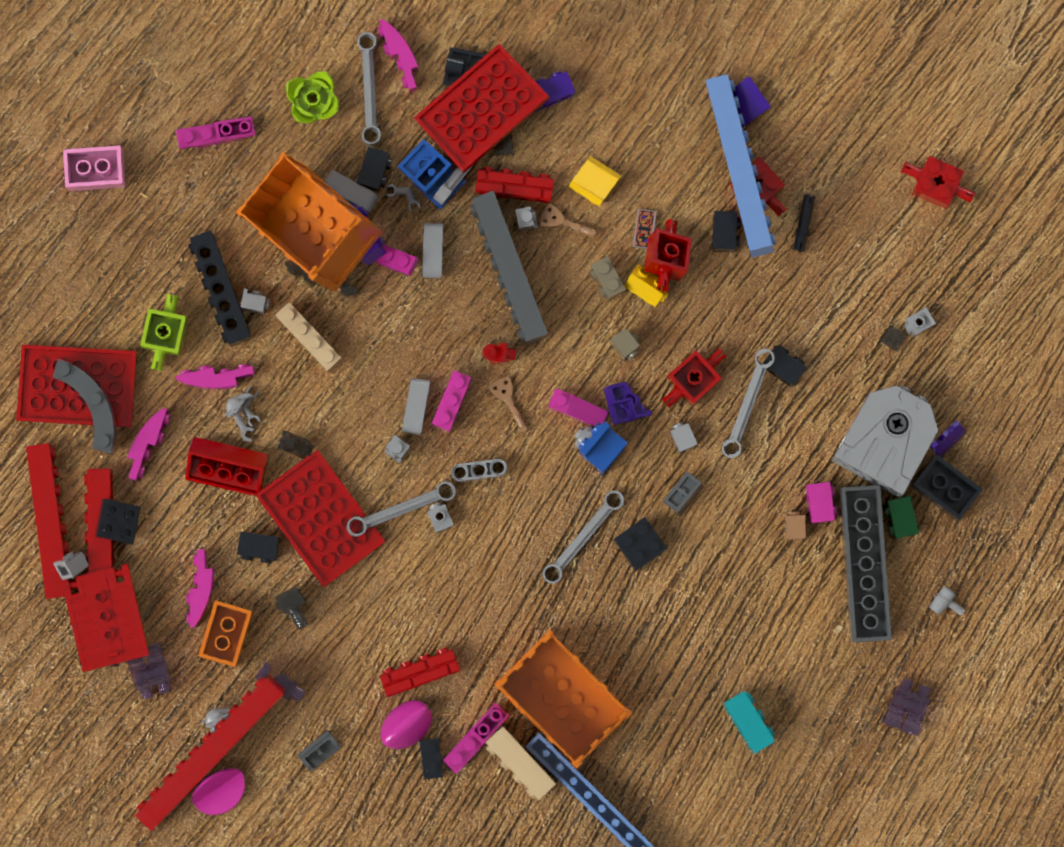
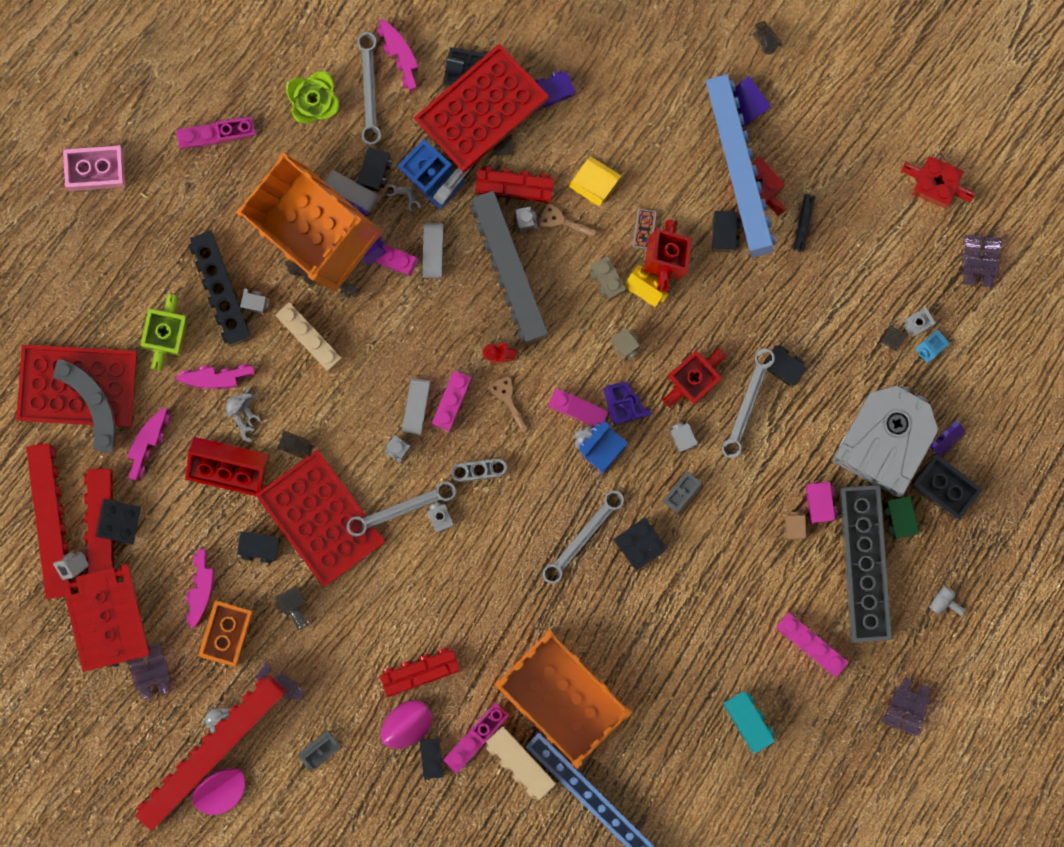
none -> clear smoke hips [752,21,782,55]
none -> dark pink brick [775,612,849,677]
none -> dark azure bracket [916,329,950,363]
none -> clear purple hips [961,235,1002,287]

